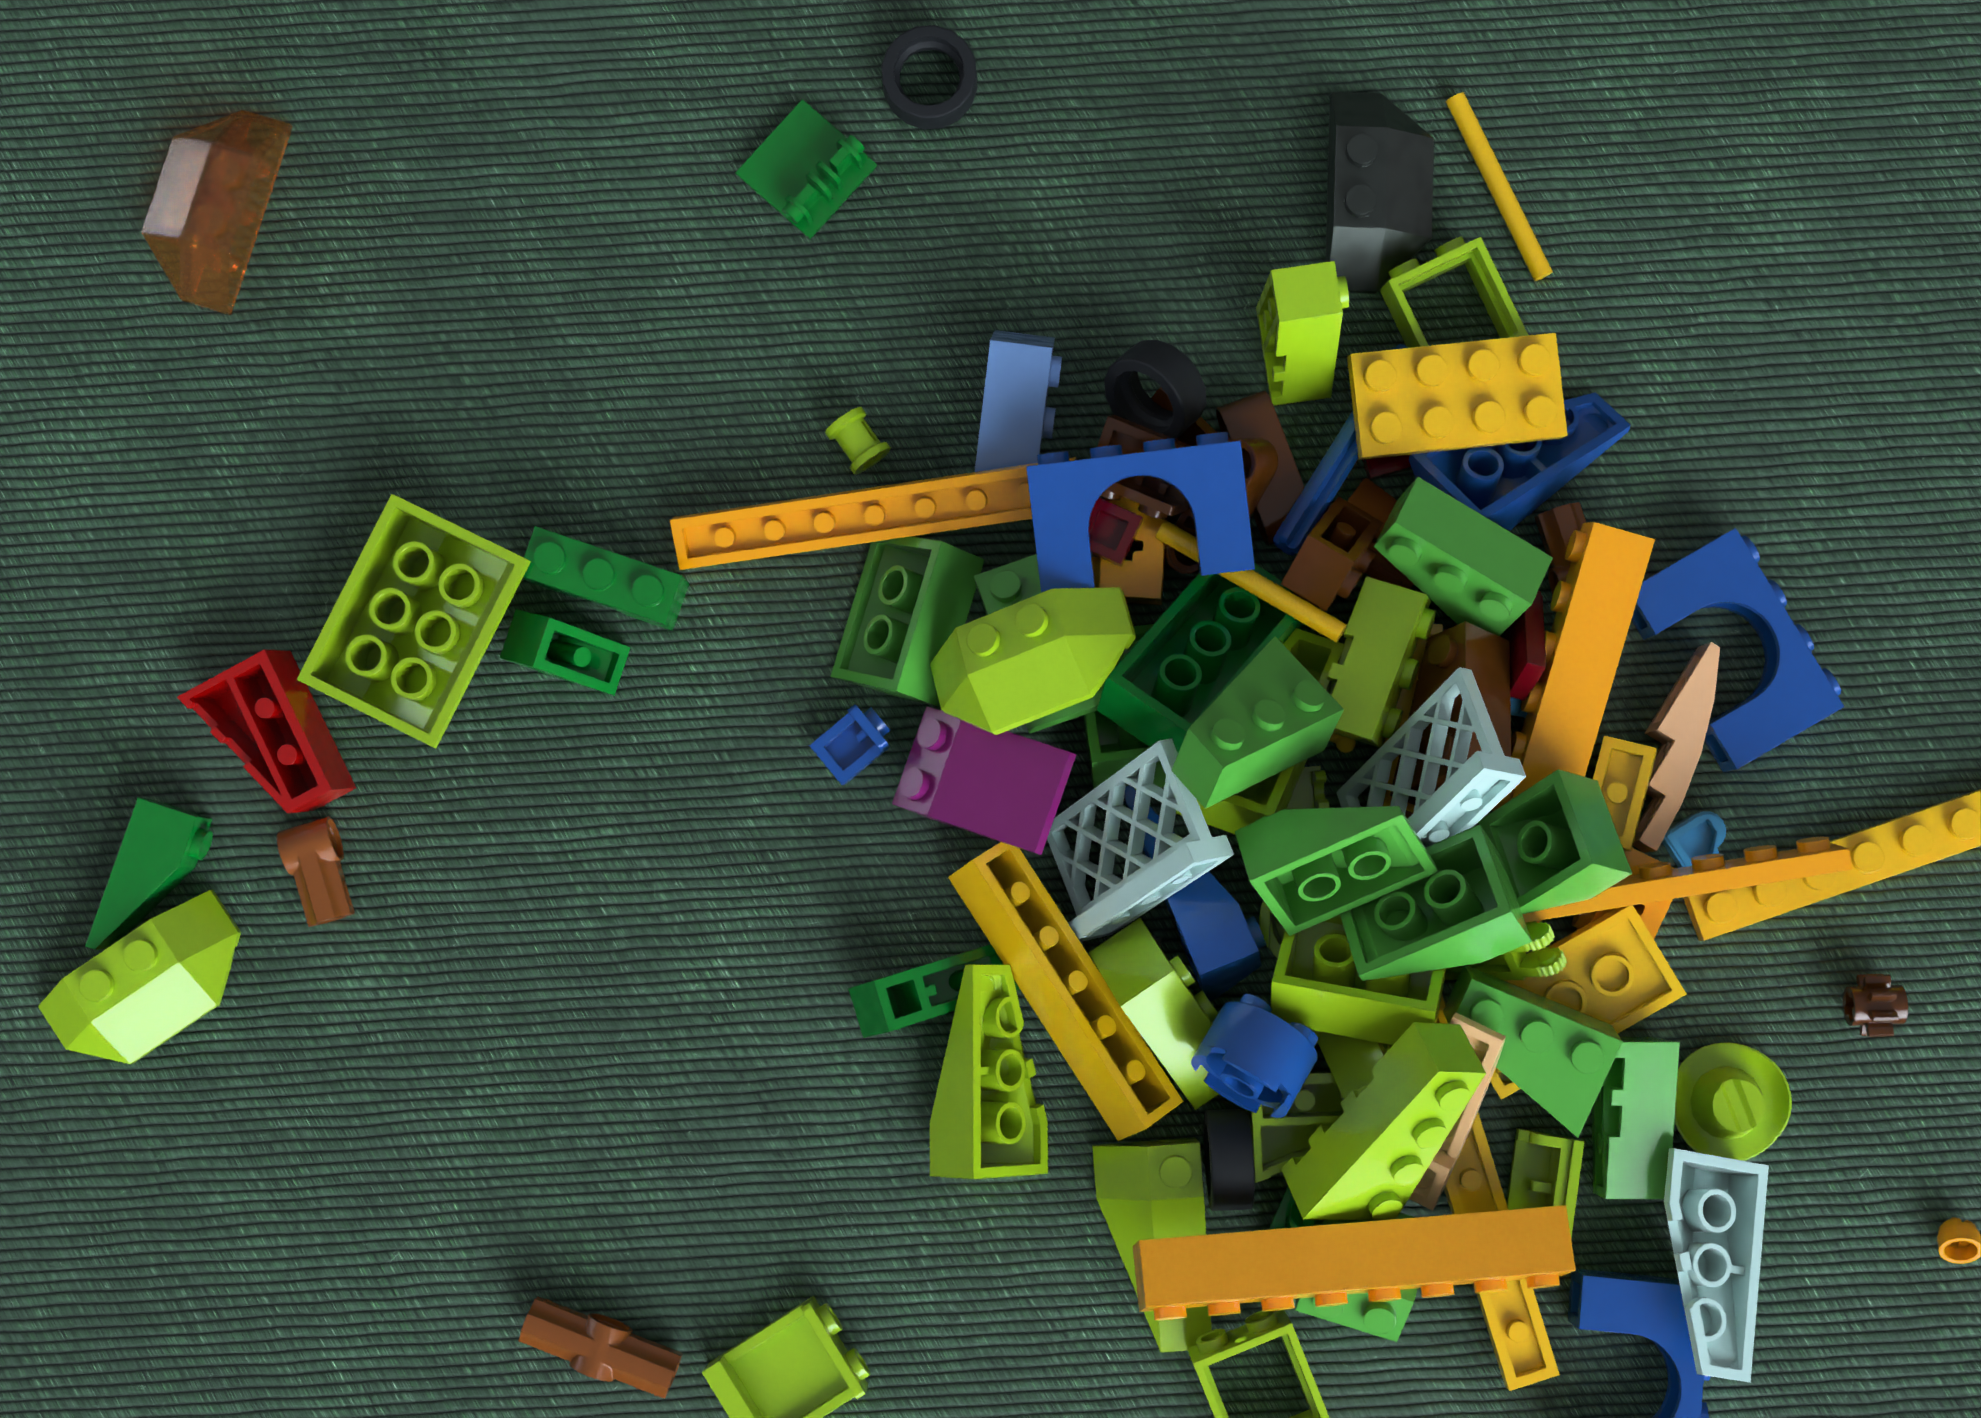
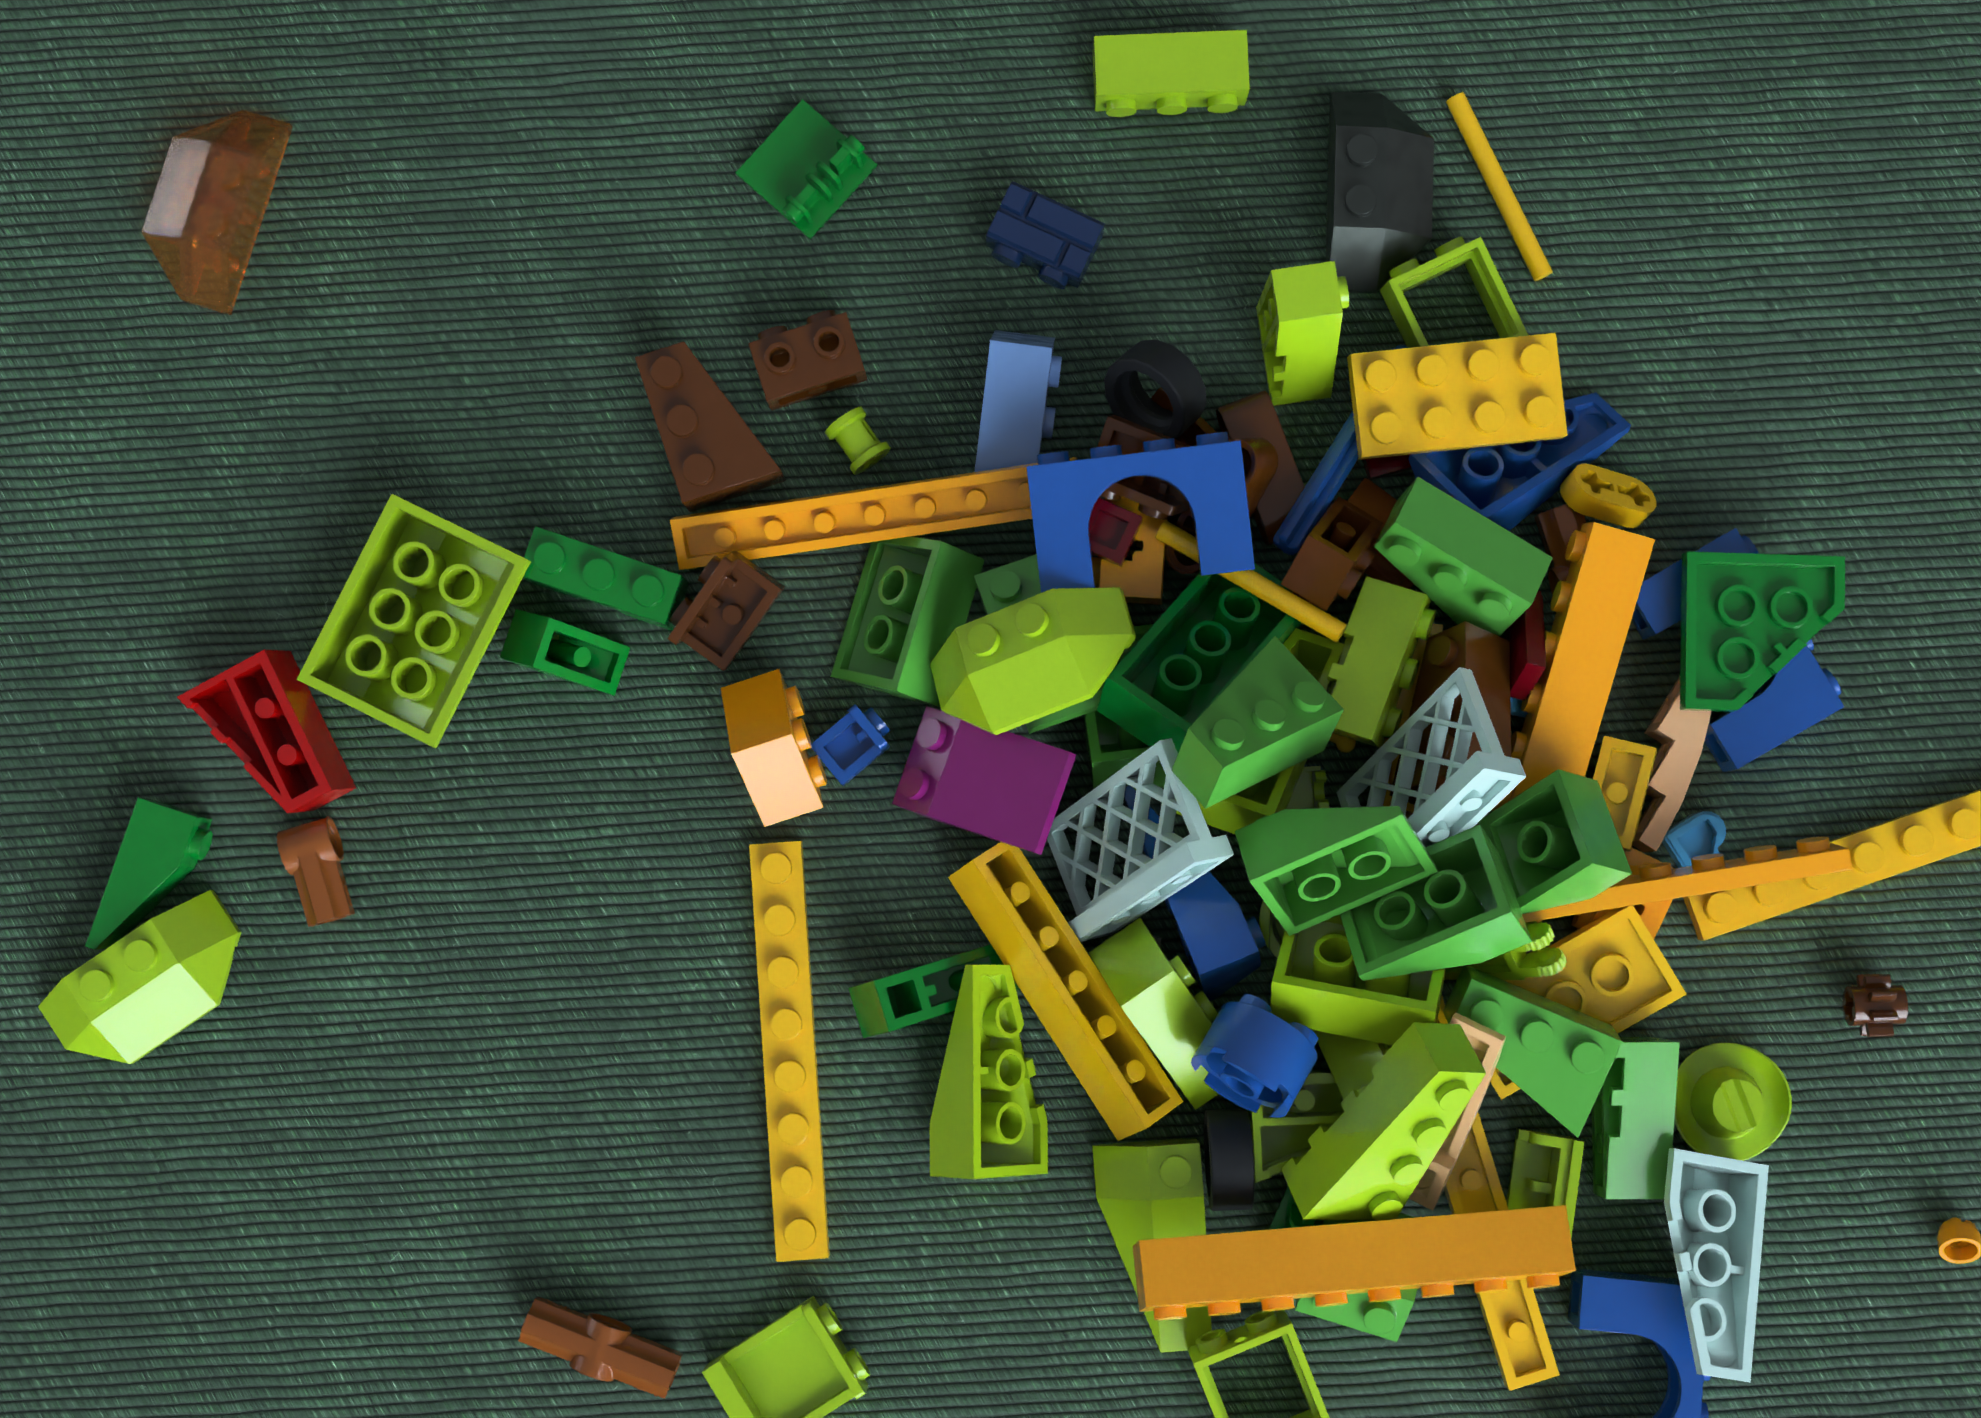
black tyre [881,25,977,130] -> none
none -> reddish brown wedge [635,341,786,512]
none -> reddish brown bracket [667,550,785,671]
none -> light orange brick [721,669,827,827]
none -> reddish brown brick [748,310,868,411]
none -> yellow plate [749,841,830,1262]
none -> dark blue brick [986,181,1105,289]
none -> lime brick [1092,30,1250,117]
none -> yellow beam [1560,463,1656,528]
none -> green plate [1680,551,1845,712]

